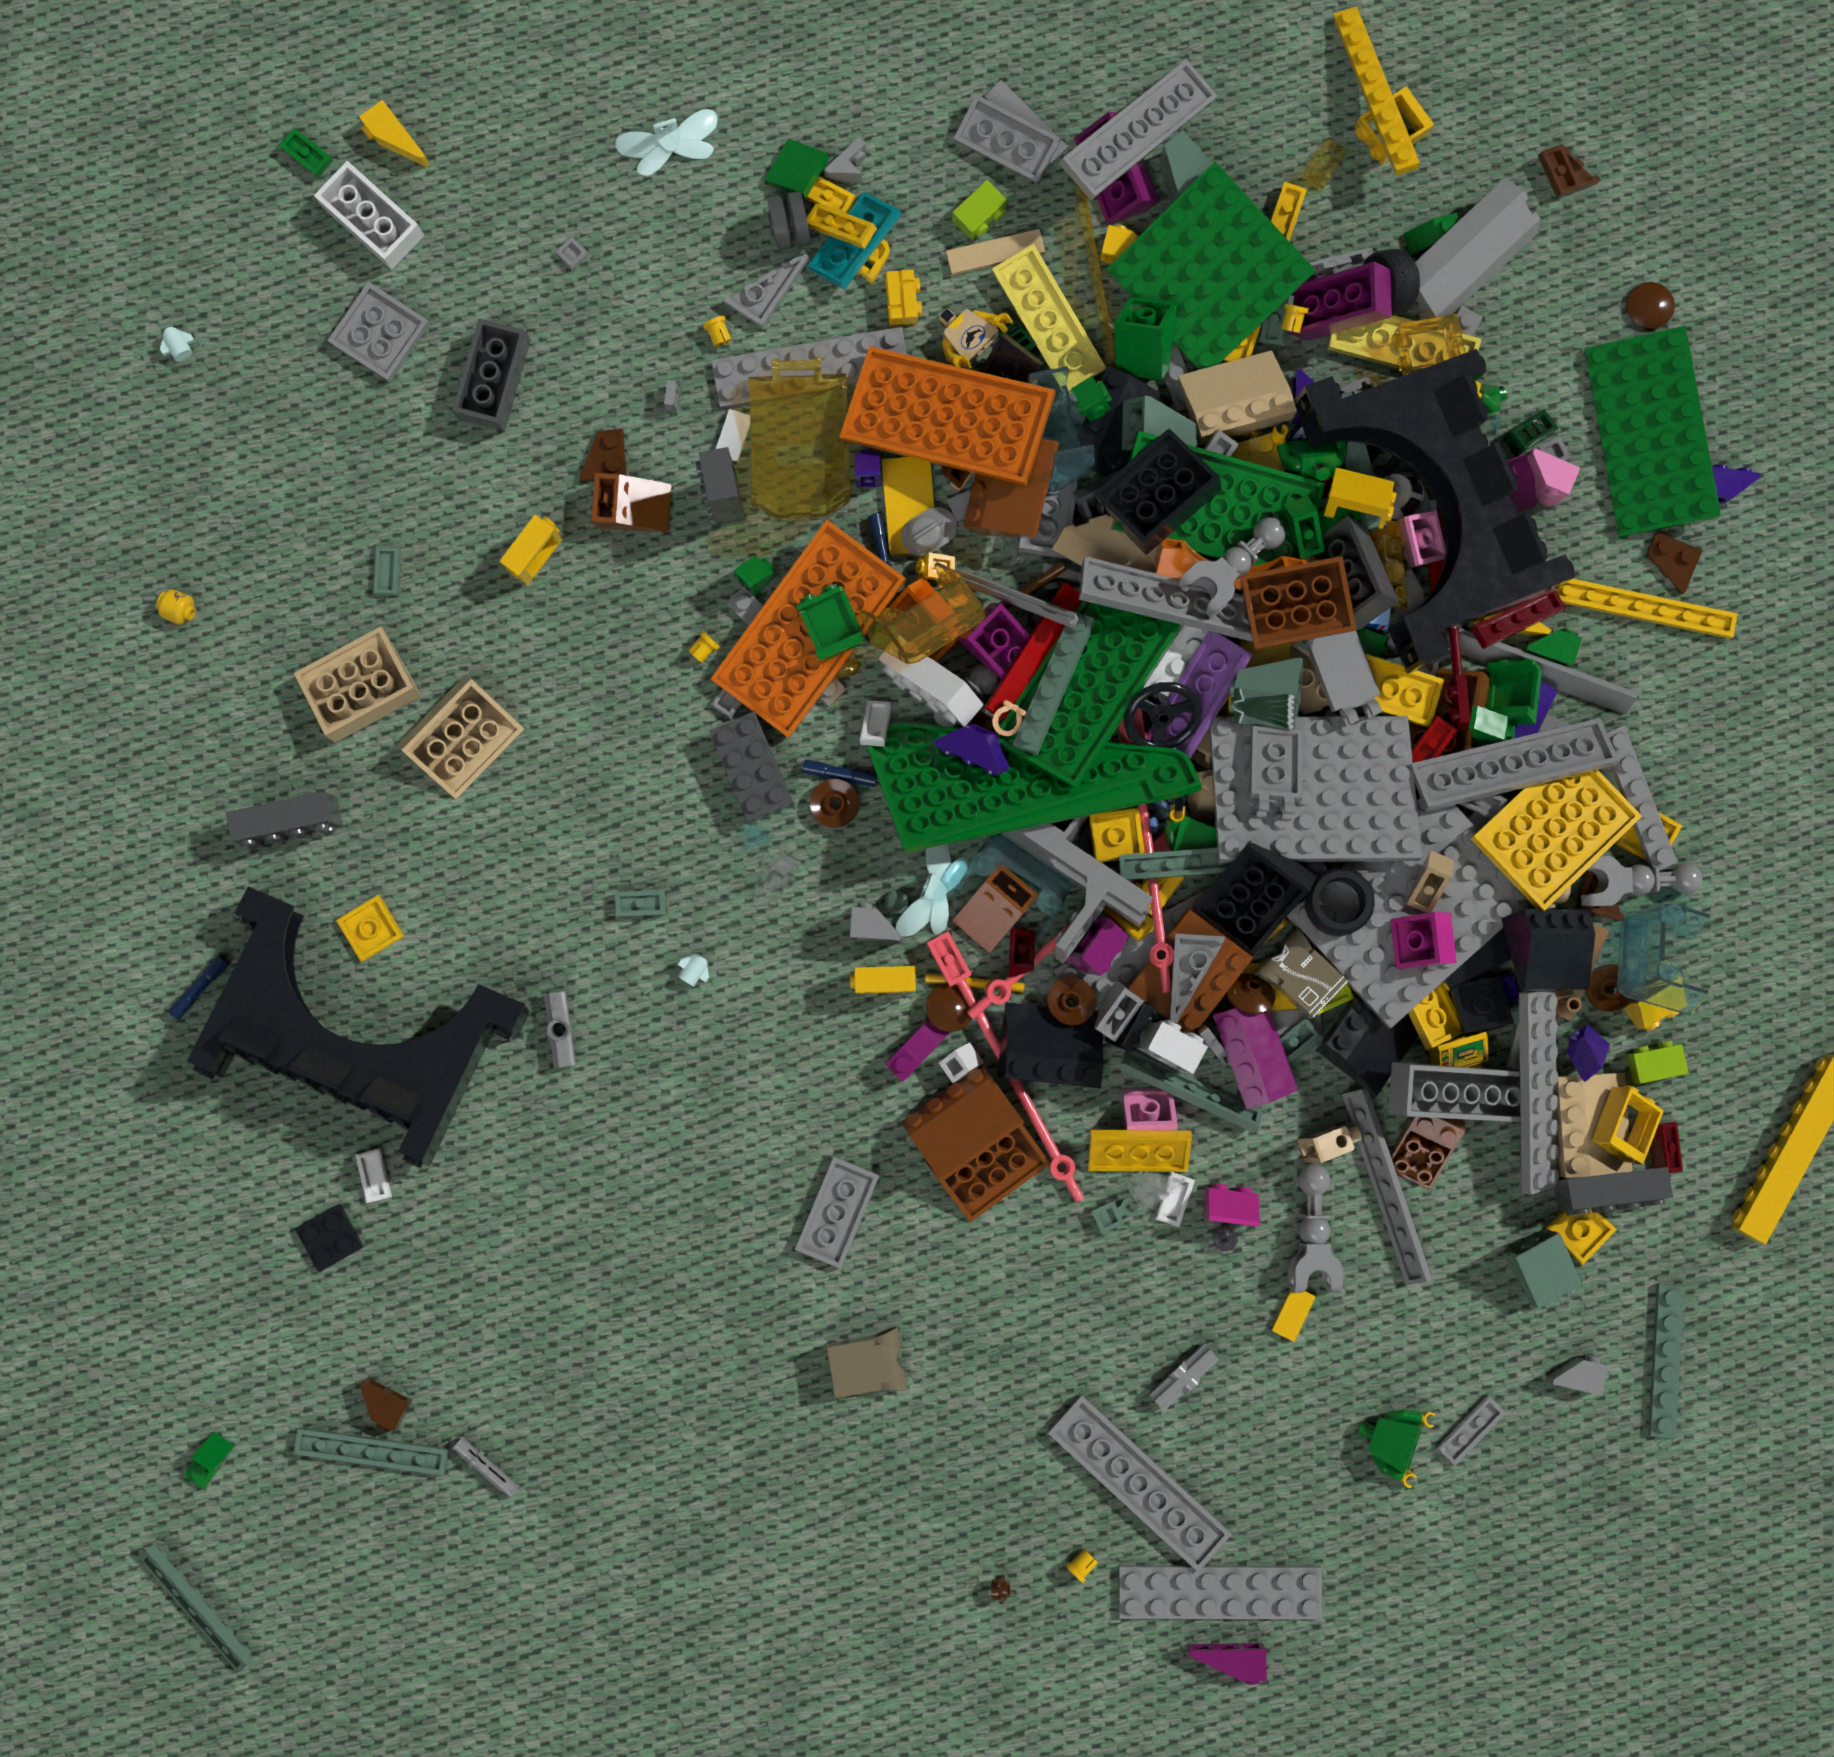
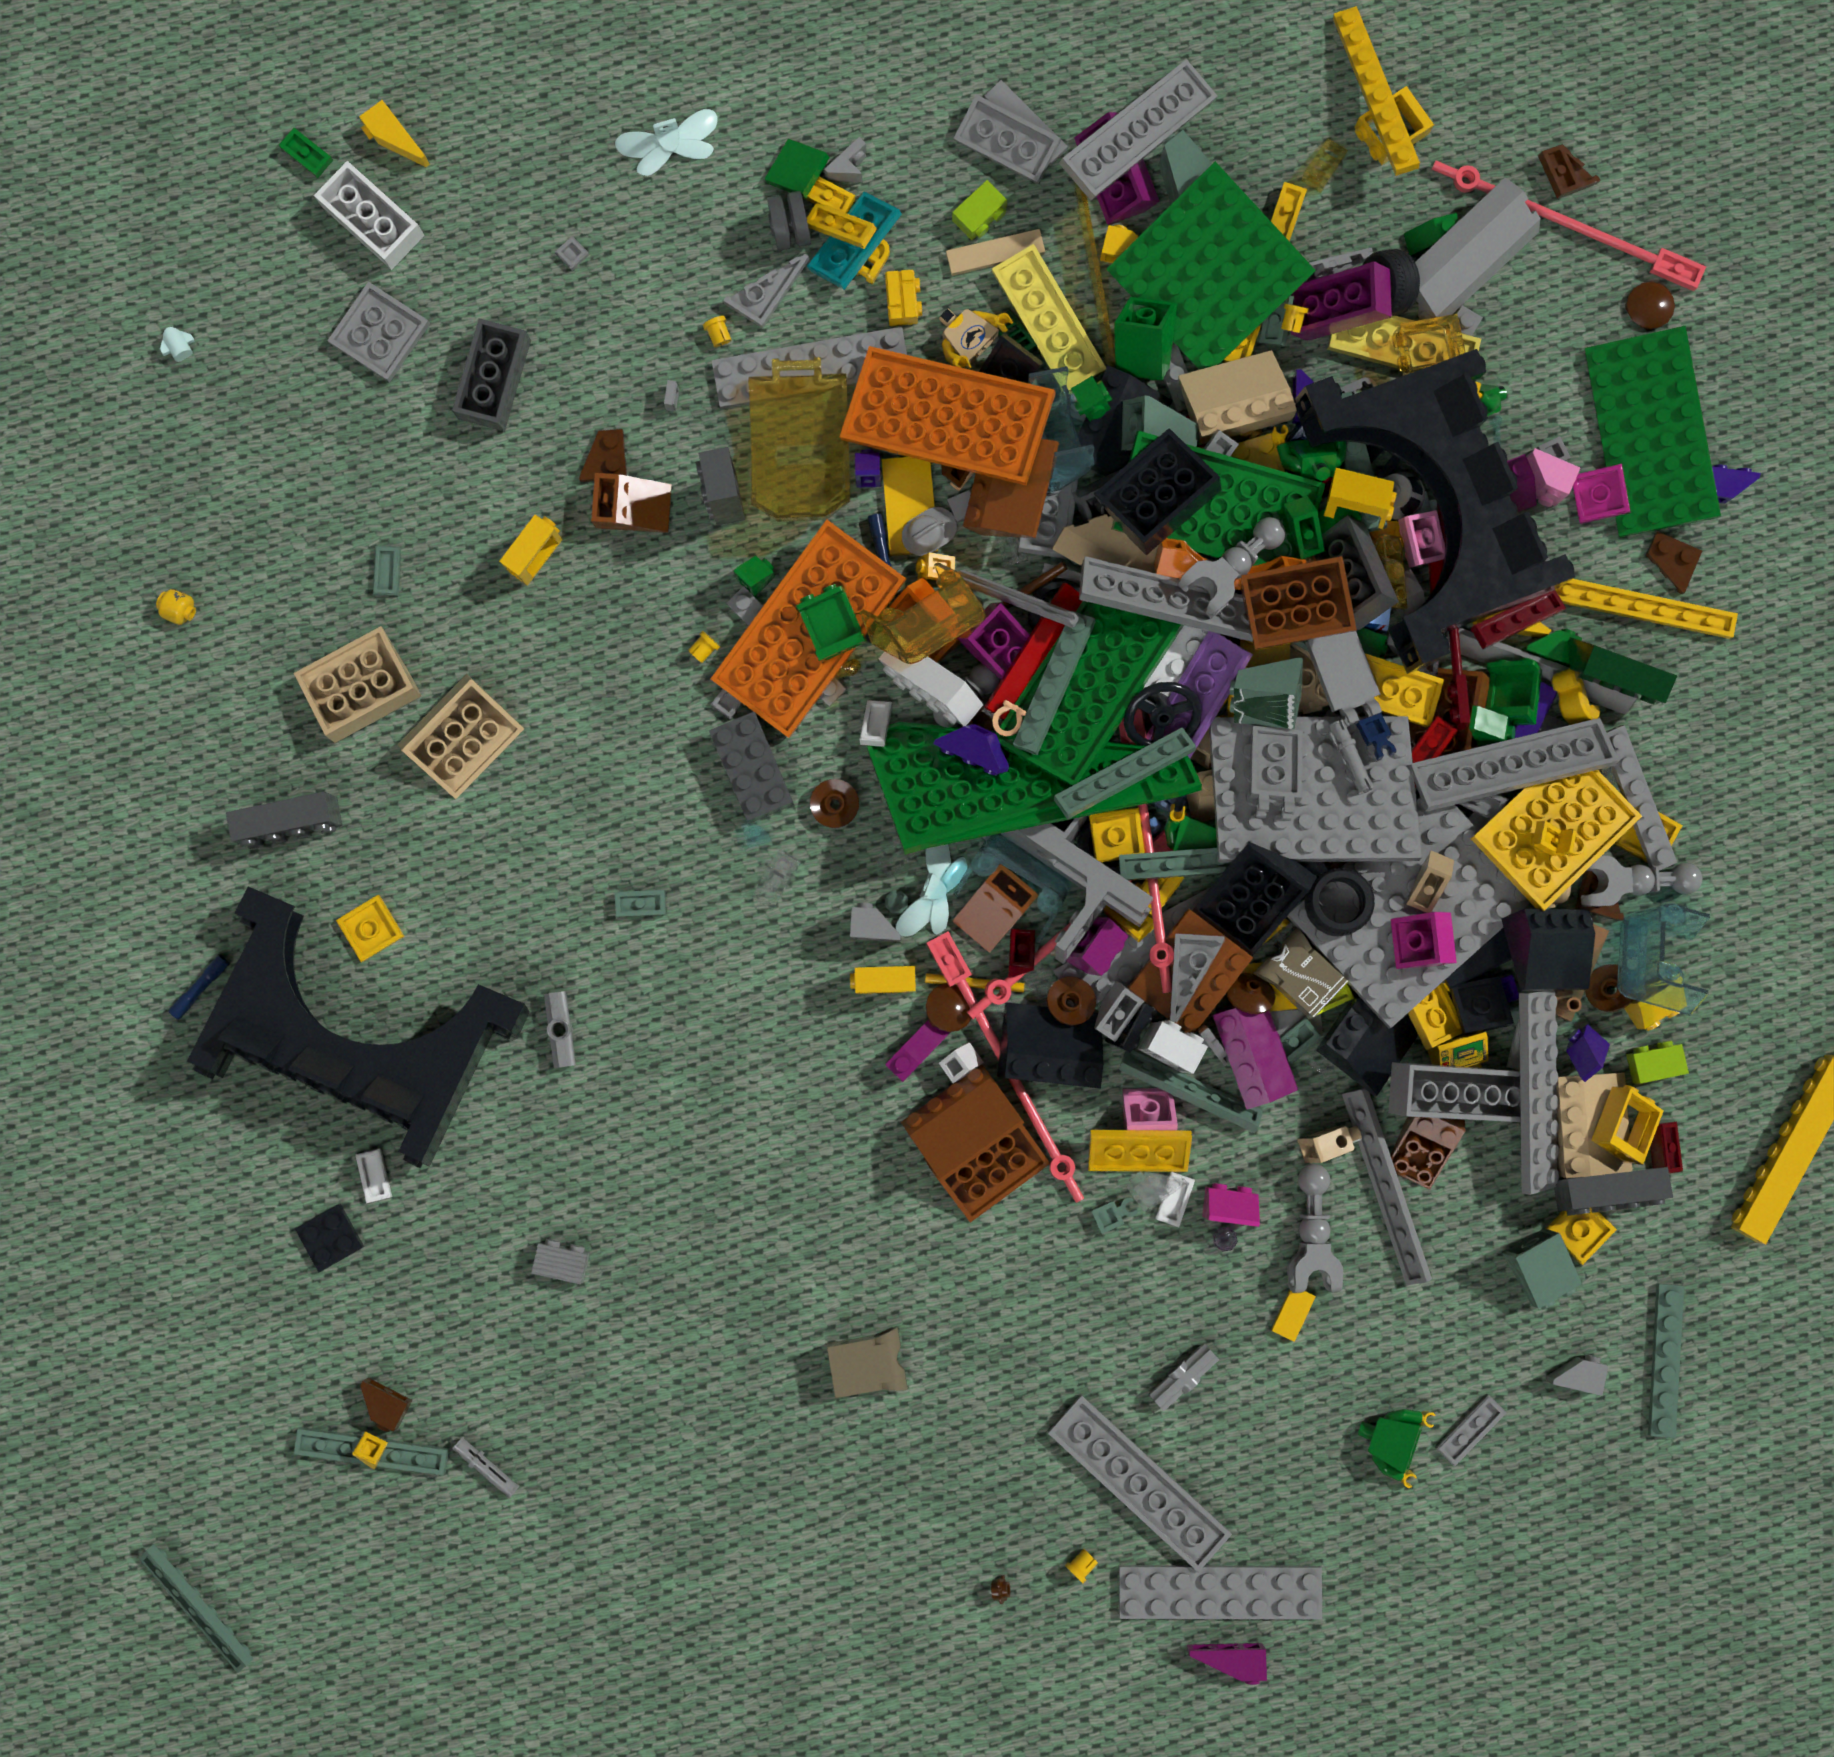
green slope [183,1432,235,1490] -> none
light aqua piece [676,954,709,987] -> none
white tile [716,409,753,463] -> none
light grey plate [795,1156,880,1269] -> none
dark blue piece [802,759,877,788] -> none
dark green slope [1503,409,1559,457] -> none
none -> yellow slope [352,1431,388,1470]
none -> light grey brick [531,1239,590,1284]
none -> sand green plate [1054,728,1196,820]
none -> light grey pin [1329,719,1374,794]
none -> dark blue plate [1356,713,1397,761]
none -> coral bar [1431,160,1706,291]
none -> yellow bracket [1532,820,1577,856]
none -> yellow animal [1552,668,1600,725]
none -> dark green slope [1568,637,1677,705]
none -> dark pink tile [1573,464,1631,524]

